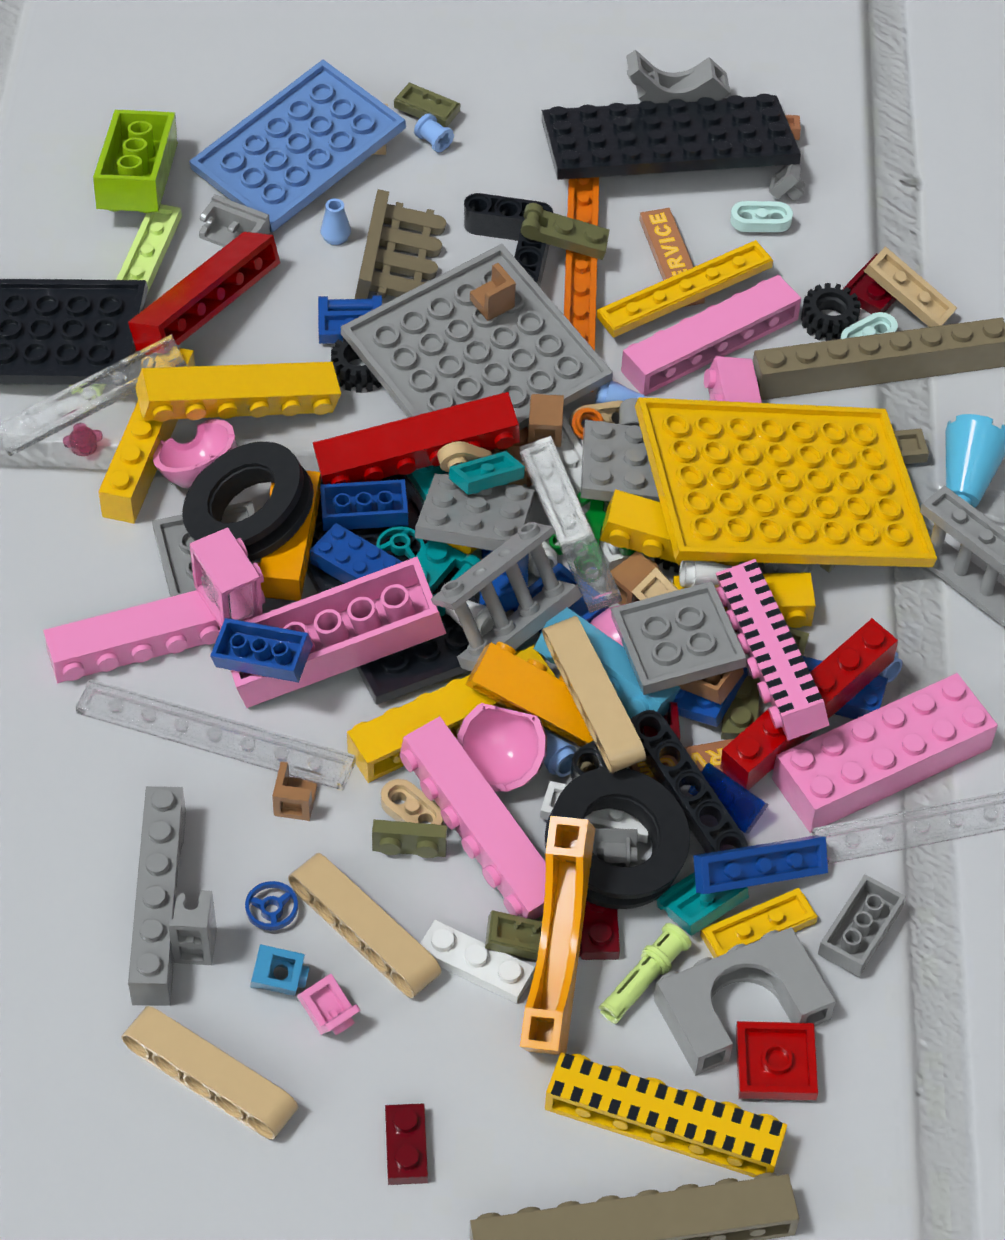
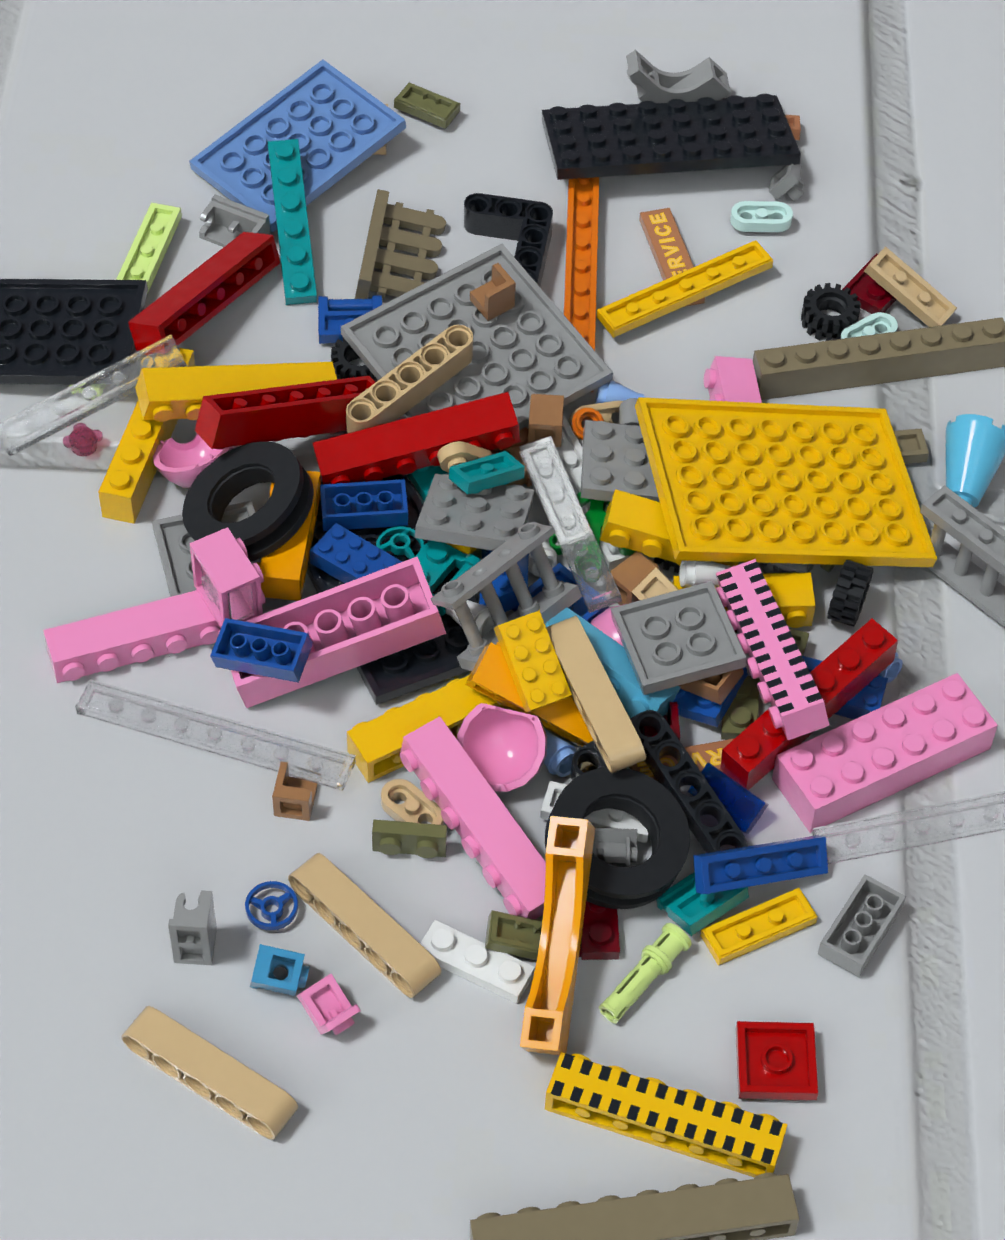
lime brick [93,109,178,213] -> none
light grey arch [128,786,186,1006] -> none
light blue cone [320,198,351,245] -> none
dark red plate [385,1103,428,1185] -> none
light blue bush [414,113,454,153] -> none
olive plate [521,203,610,260] -> none
bright pink brick [621,275,801,396] -> none
light grey arch [654,927,836,1076] -> none
none -> red brick [195,376,375,449]
none -> teal plate [268,139,317,305]
none -> tan beam [346,324,473,433]
none -> yellow piece [494,610,572,713]
none -> black tyre [827,560,874,627]

